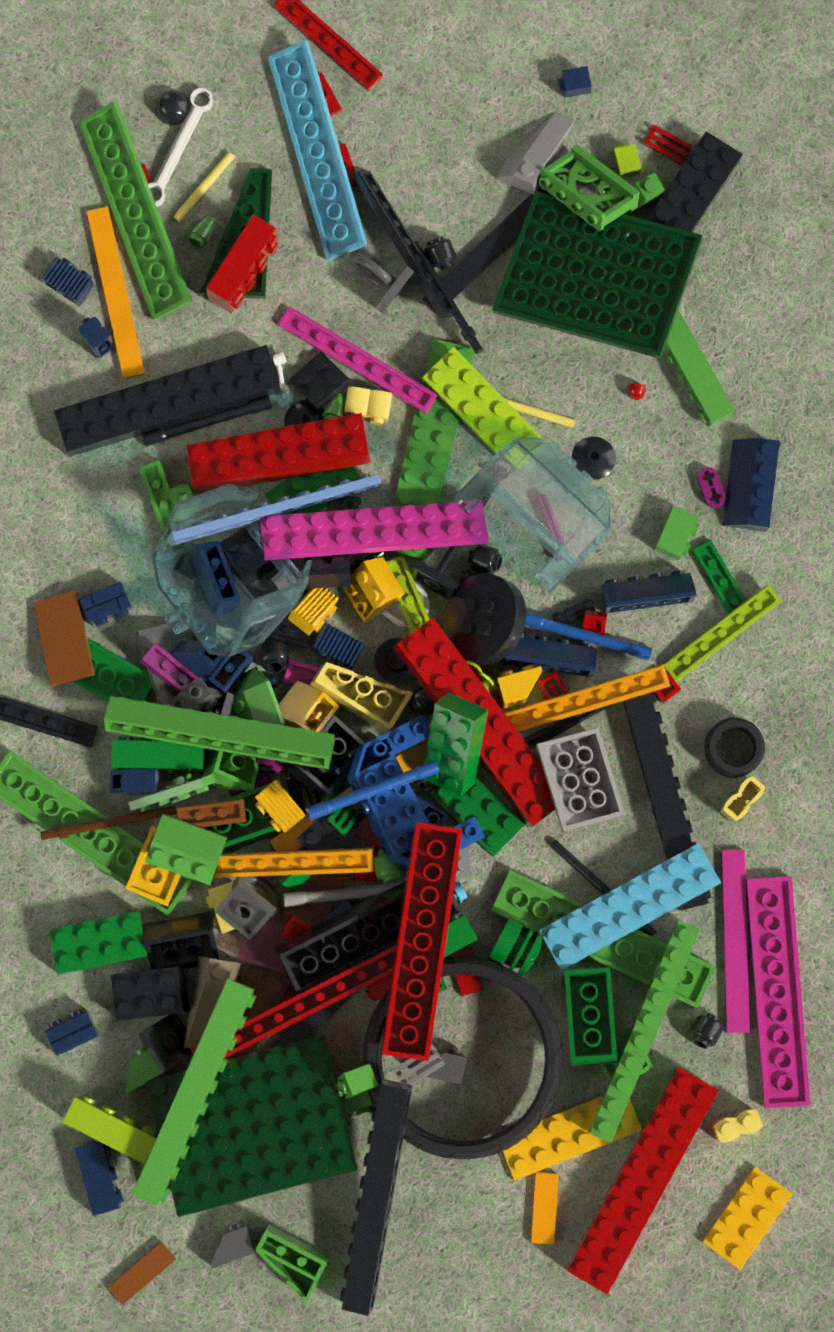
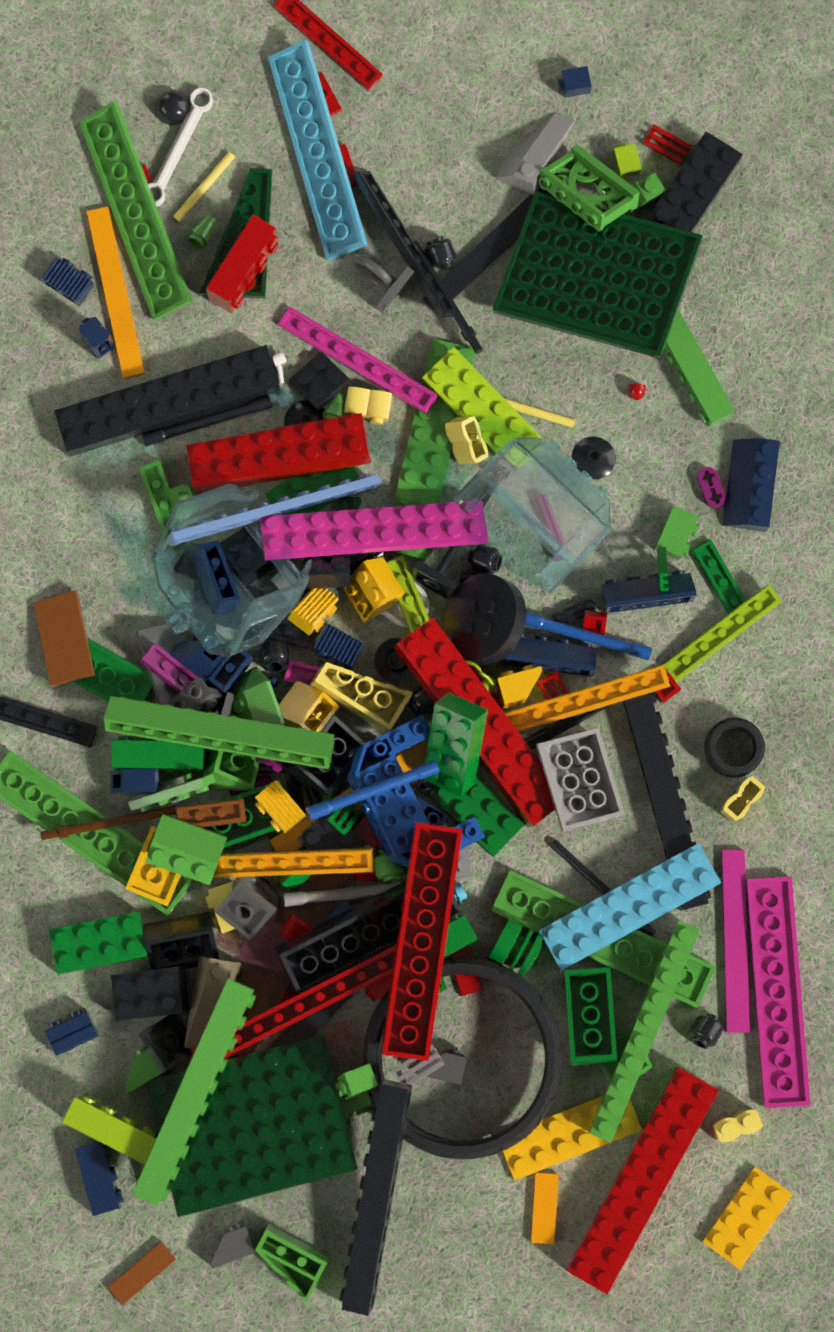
dark blue brick [79,582,132,627] -> none
none -> light yellow brick [445,416,488,464]
none -> green tile [657,547,669,592]

